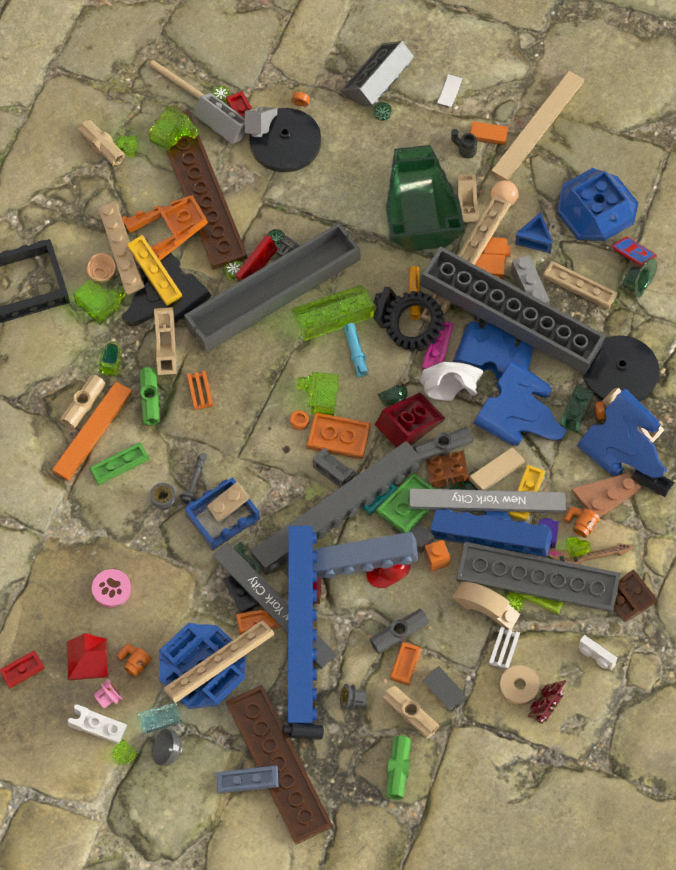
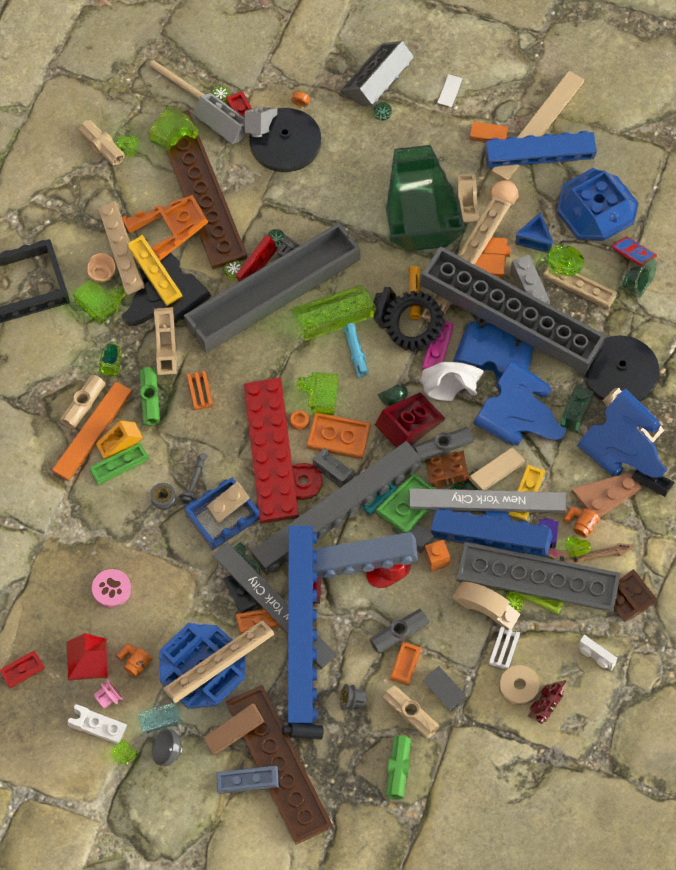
pearl dark grey piece [451,129,477,159] -> none
orange tile [595,401,605,421] -> none
none -> light orange arch [96,421,143,459]
none -> medium nougat tile [204,704,265,755]
none -> red plate [244,377,299,524]
none -> red tile [293,463,323,500]
none -> blue brick [484,131,597,168]
none -> clear neon green tile [547,245,584,275]

